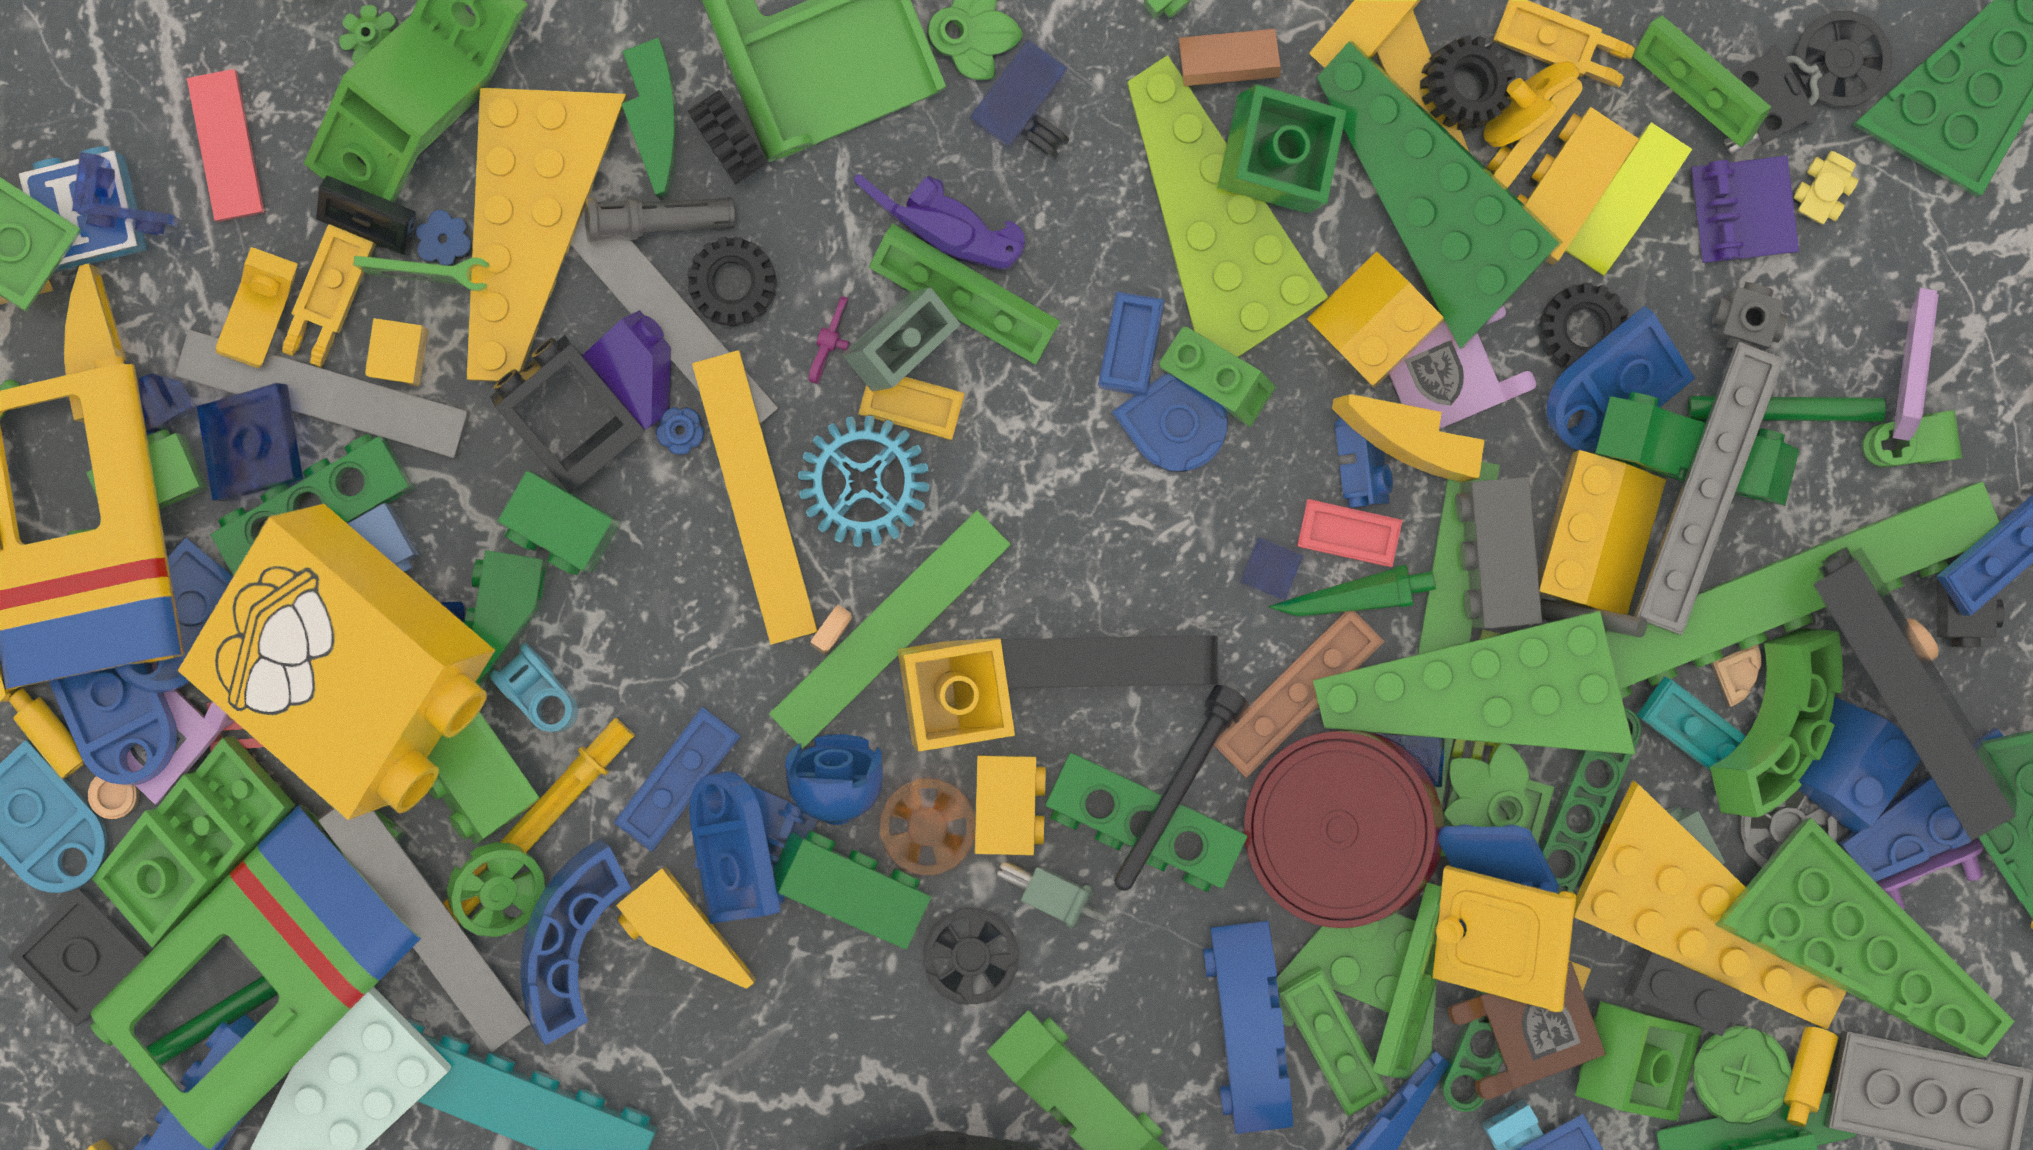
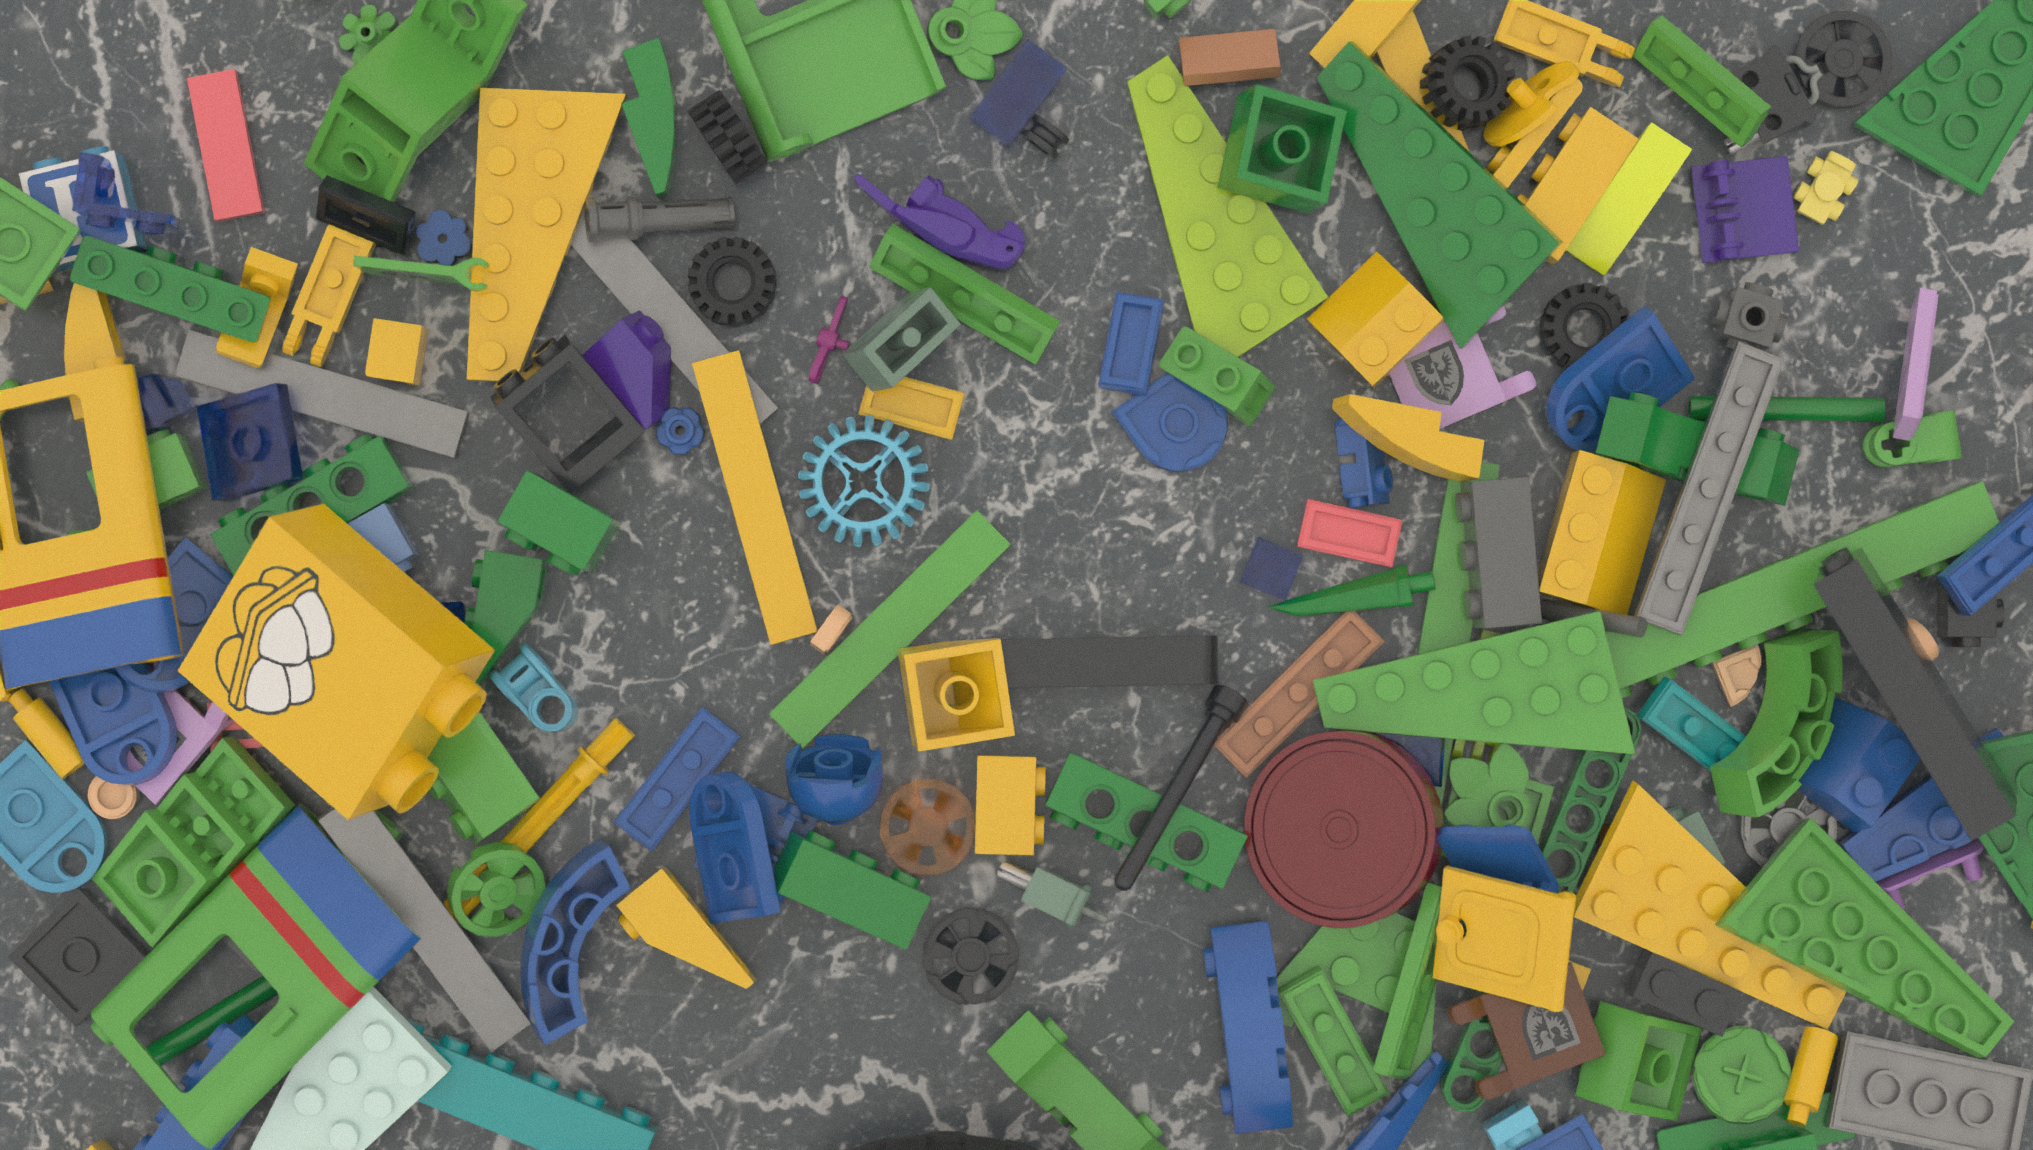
none -> green bracket [70,236,271,342]

